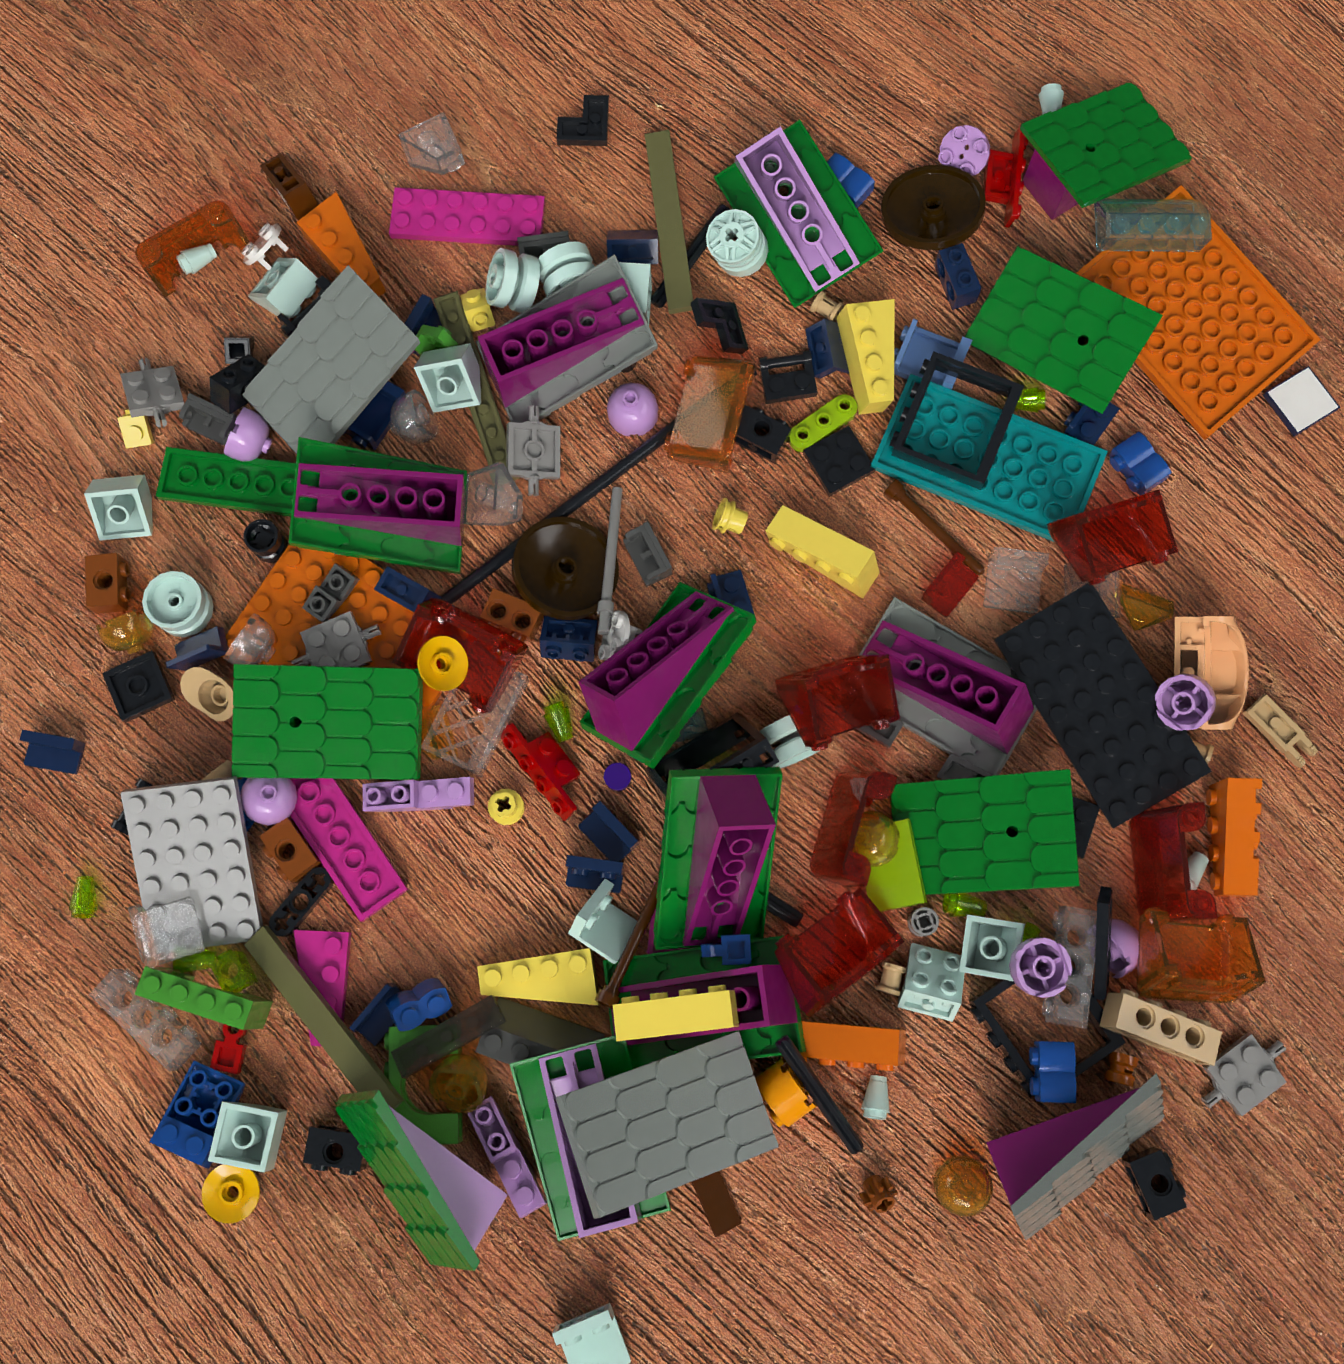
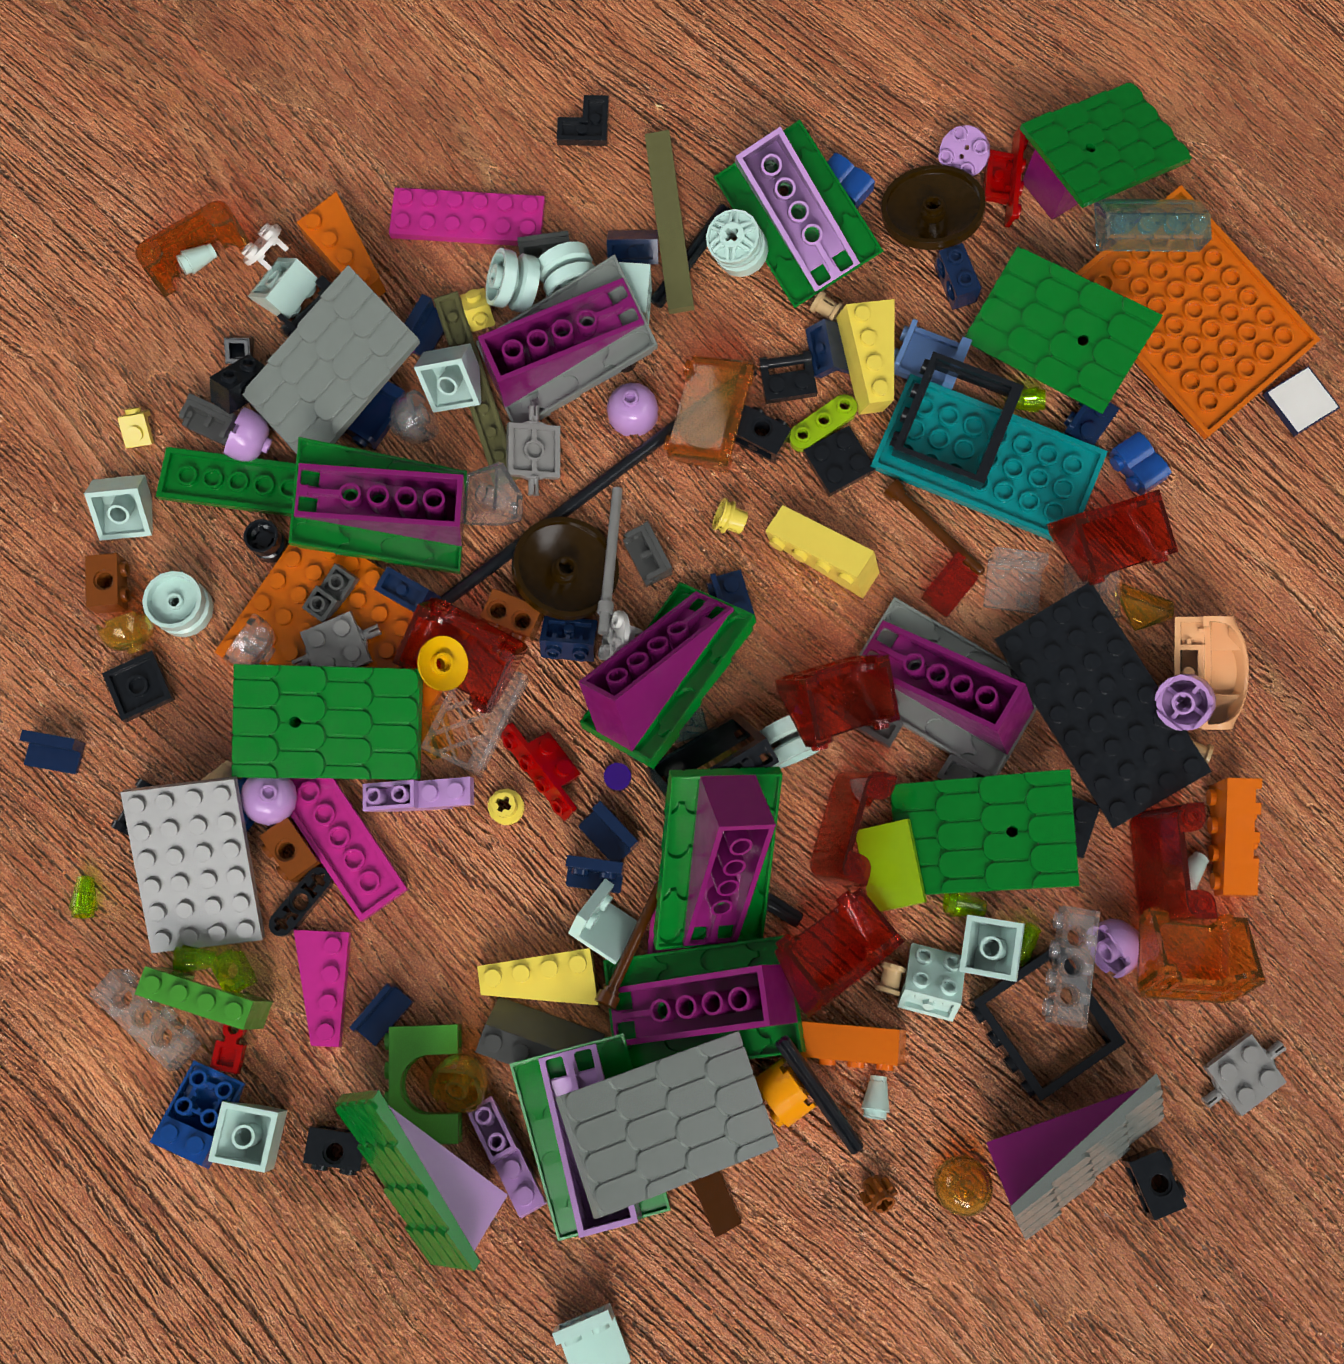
light grey plate [120,358,184,428] -> none
clear bracket [128,896,205,967] -> none
dark blue panel [166,626,230,671] -> none
tan piece [180,667,234,721] -> none
yellow dish [201,1164,260,1224] -> none
olive tile [244,925,404,1110] -> none
reddish brown slope [260,153,318,221] -> none
blue brick [385,978,452,1031] -> none
clear smoke tile [391,995,507,1079] -> none
clear slope [398,112,465,175] -> none
bright green bracket [415,325,458,356] -> none
clear neon green cone [543,701,574,743] -> none
light yellow wedge [613,985,739,1041] -> none
black plate [690,298,748,354] -> none
blue plate [701,934,751,965] -> none
clear yellow cylinder [842,811,900,867] -> none
light grey wheel [907,907,939,937] -> none
lavender cylinder [1009,937,1072,998] -> none
blue brick [1029,1041,1077,1103] -> none
light aqua cone [1038,83,1064,115] -> none
black tile [1094,886,1113,1000] -> none
tan brick [1100,989,1222,1066] -> none
orange wheel [1104,1051,1139,1087] -> none
tan hinge [1242,694,1318,768] -> none

